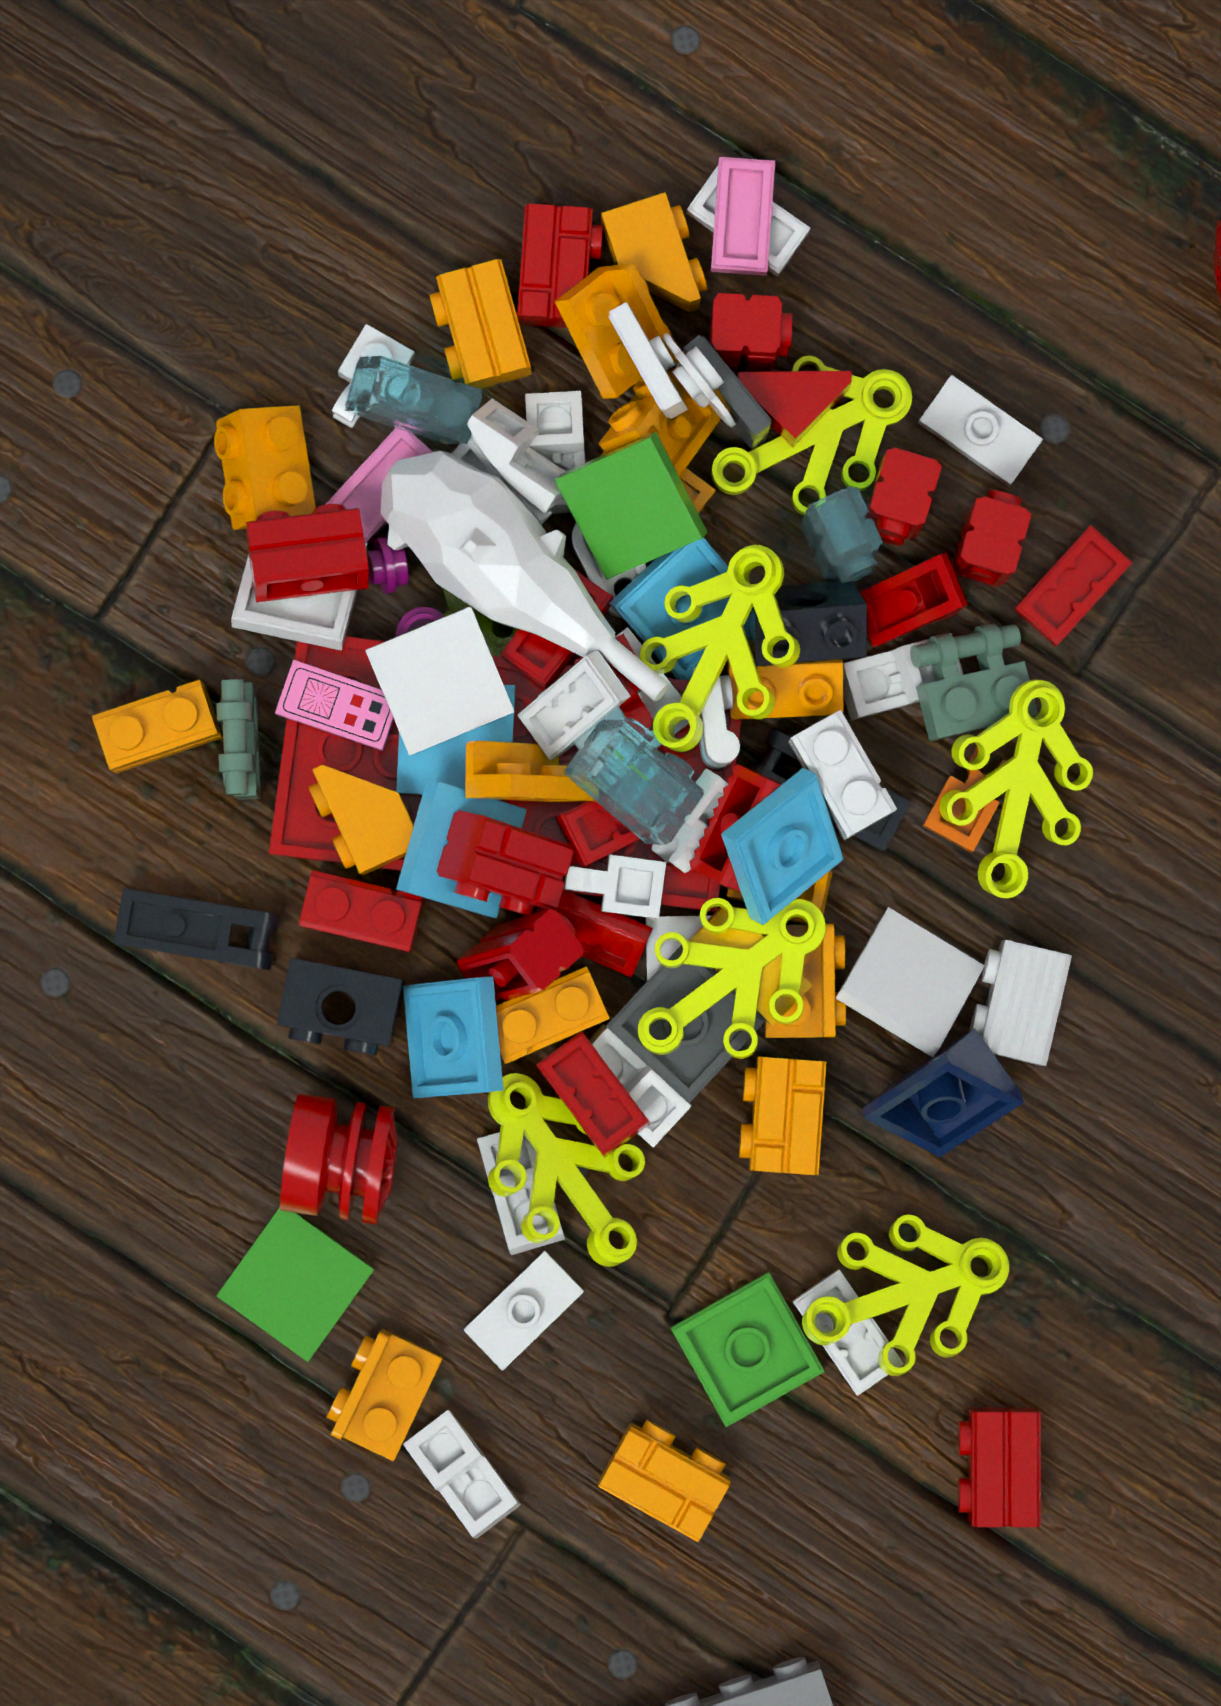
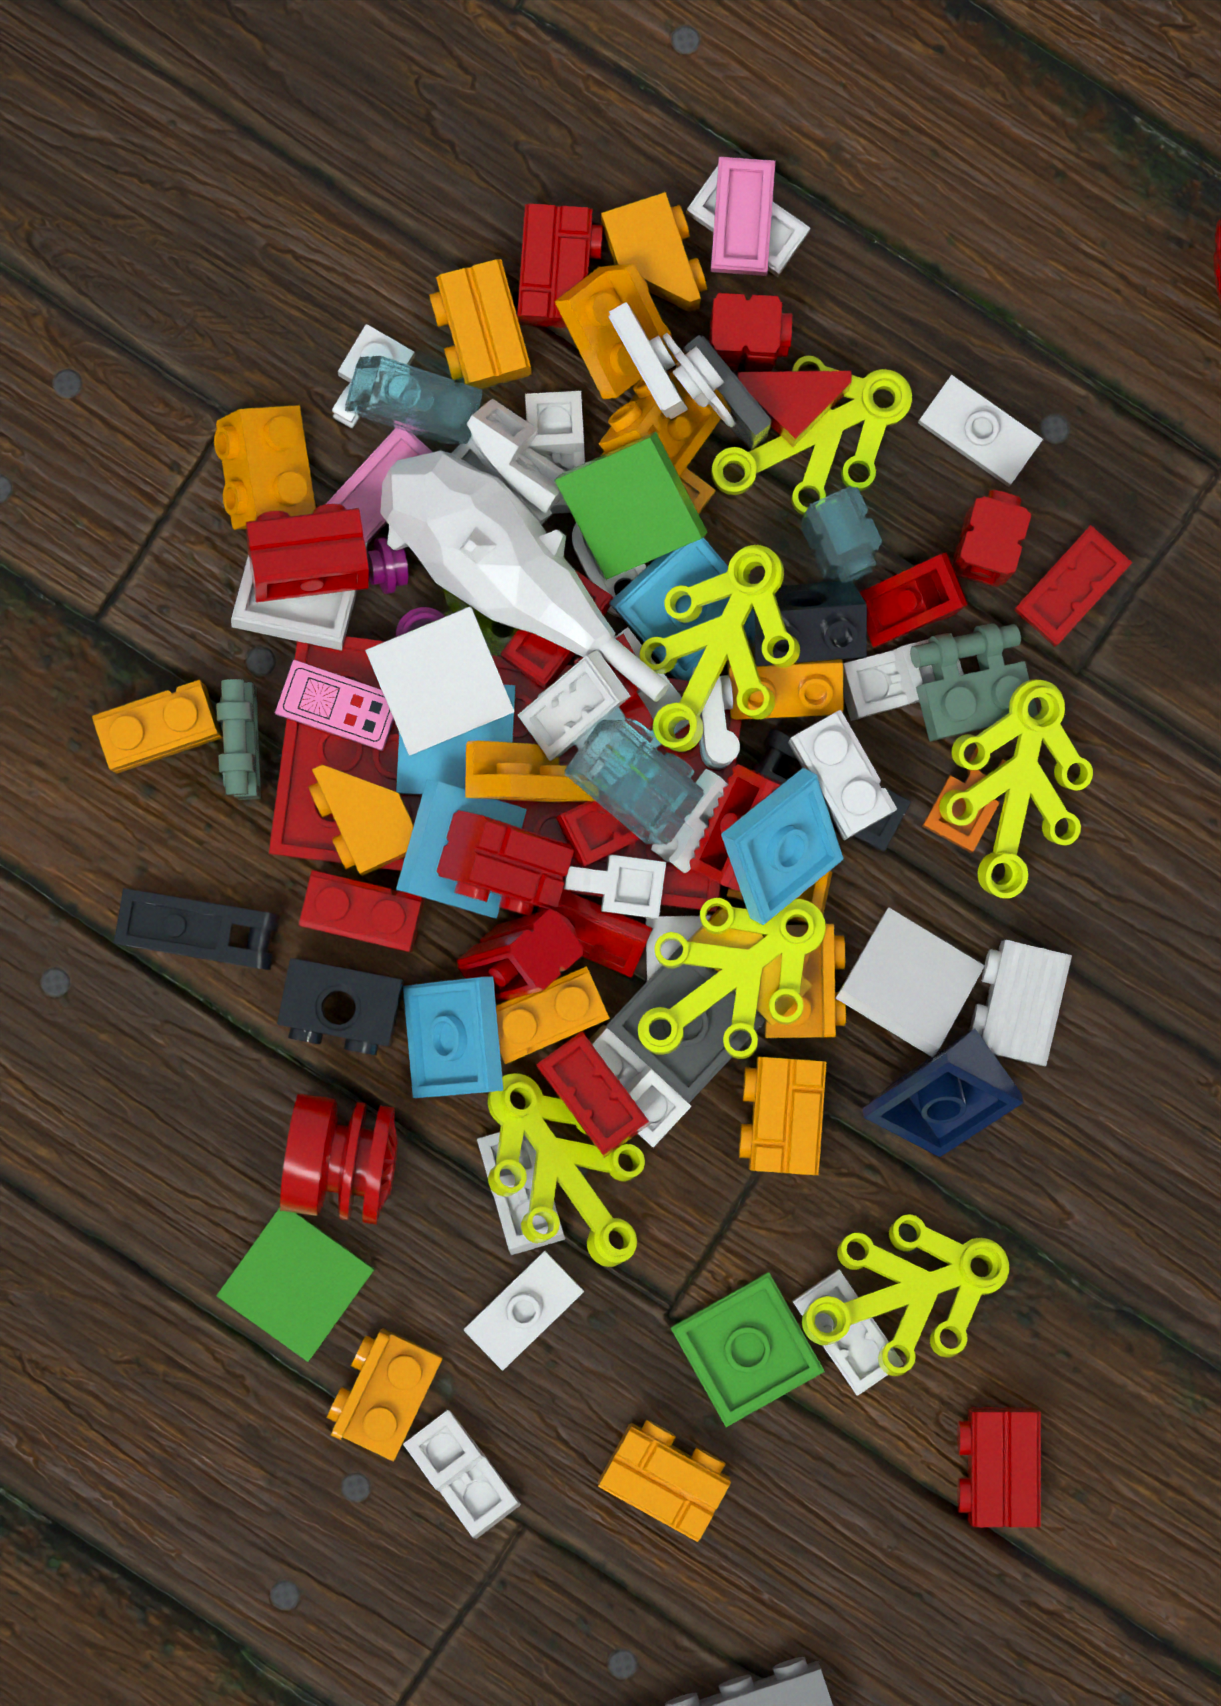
red brick [862,447,942,546] -> none

